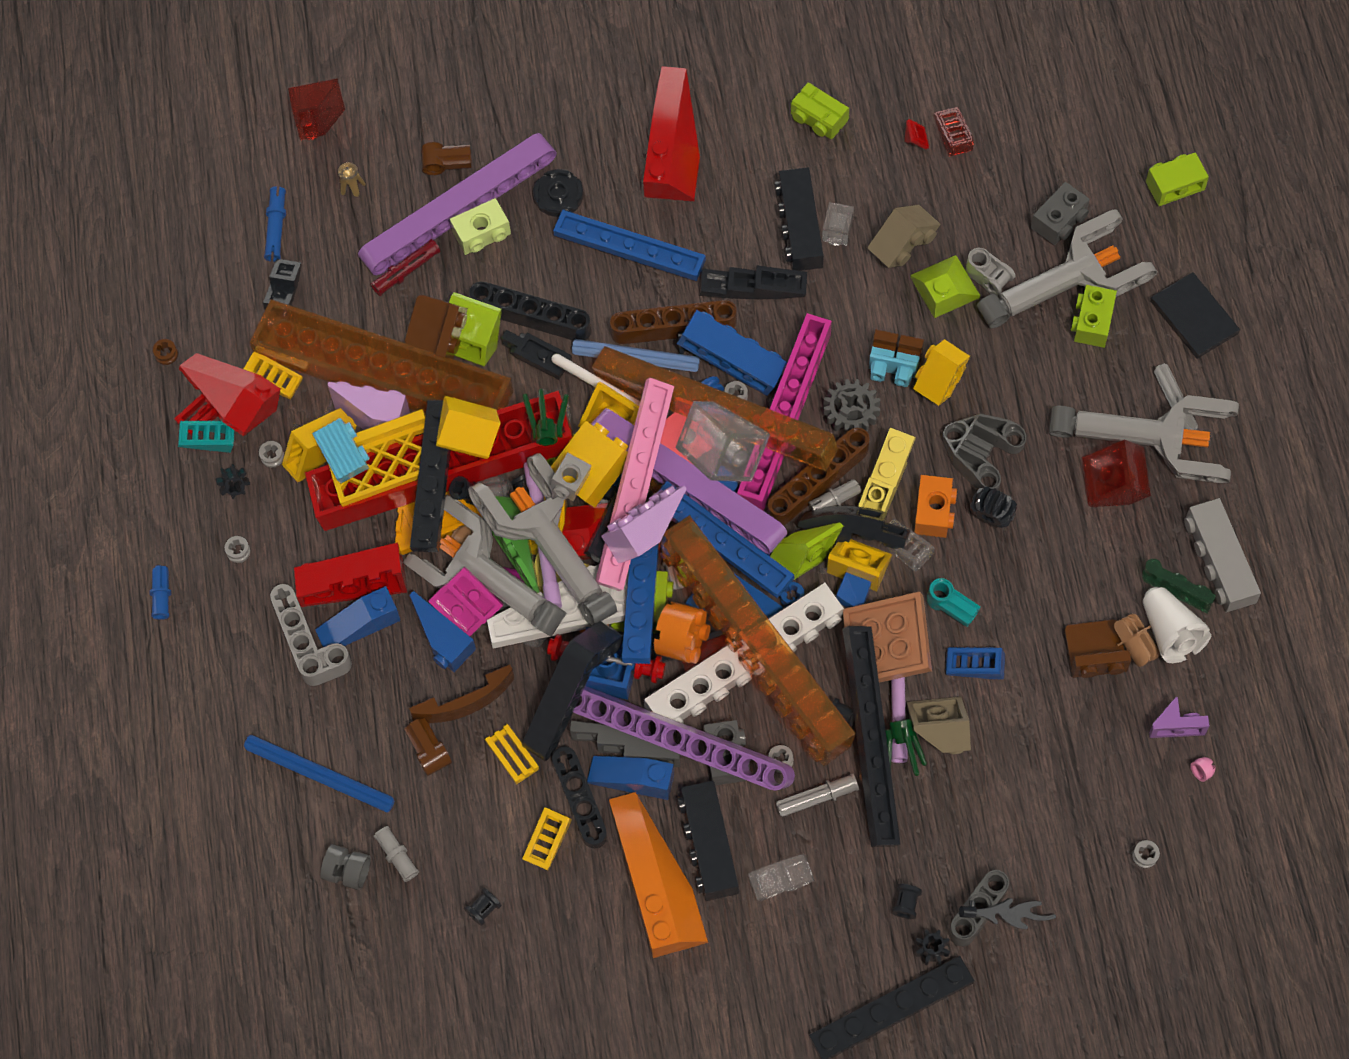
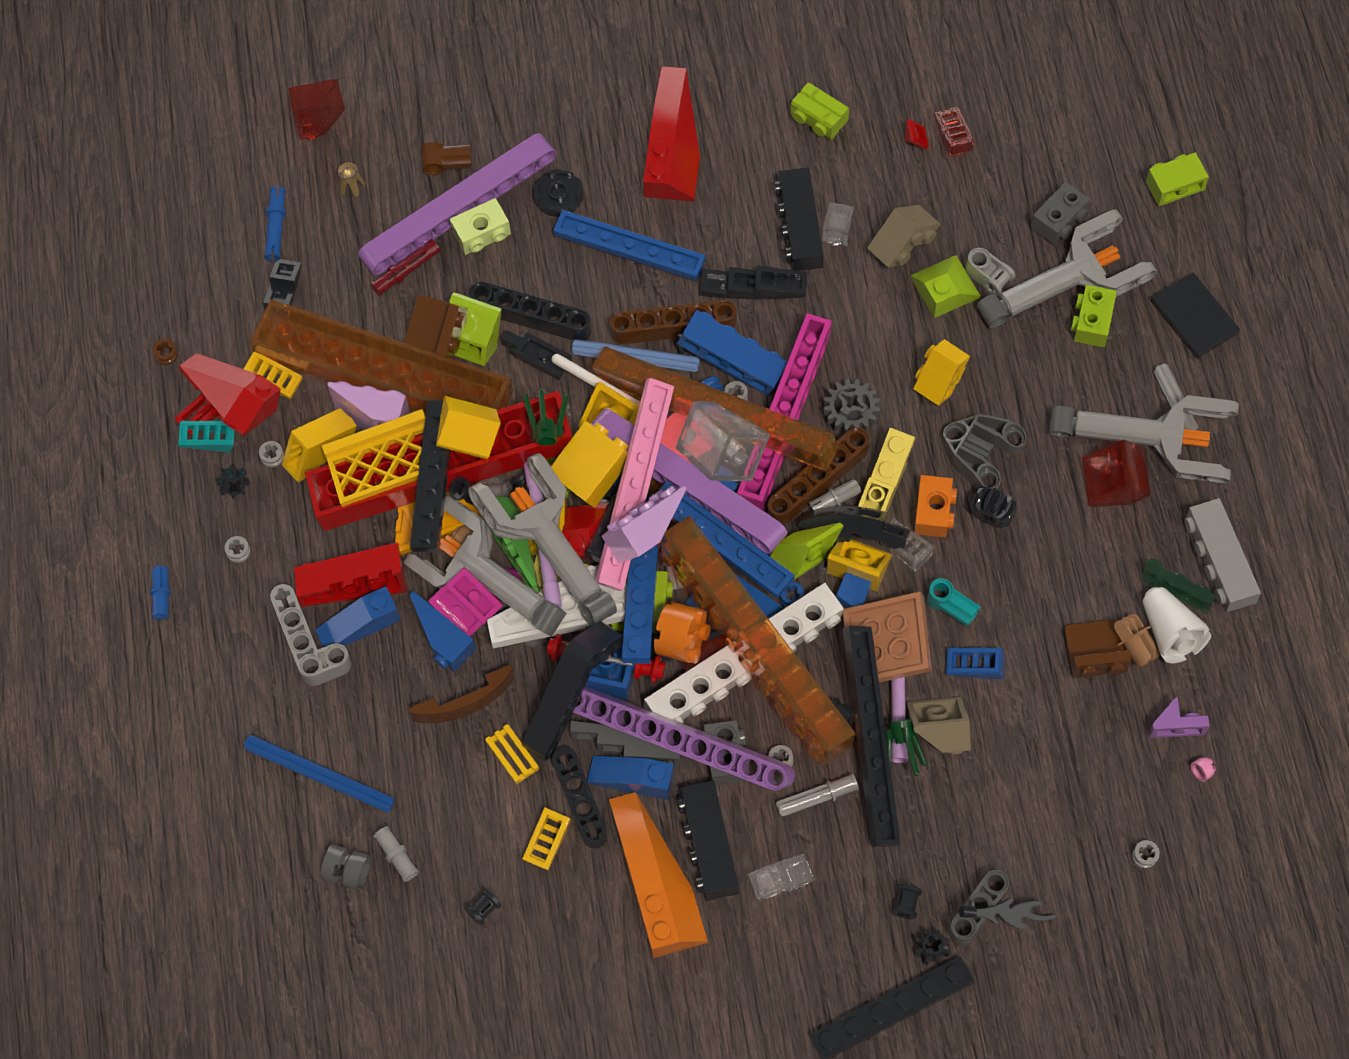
medium azure brick [312,418,370,483] -> none
reddish brown piece [404,718,452,776] -> none
light grey brick [550,453,592,501] -> none
medium azure hips [869,329,924,387] -> none

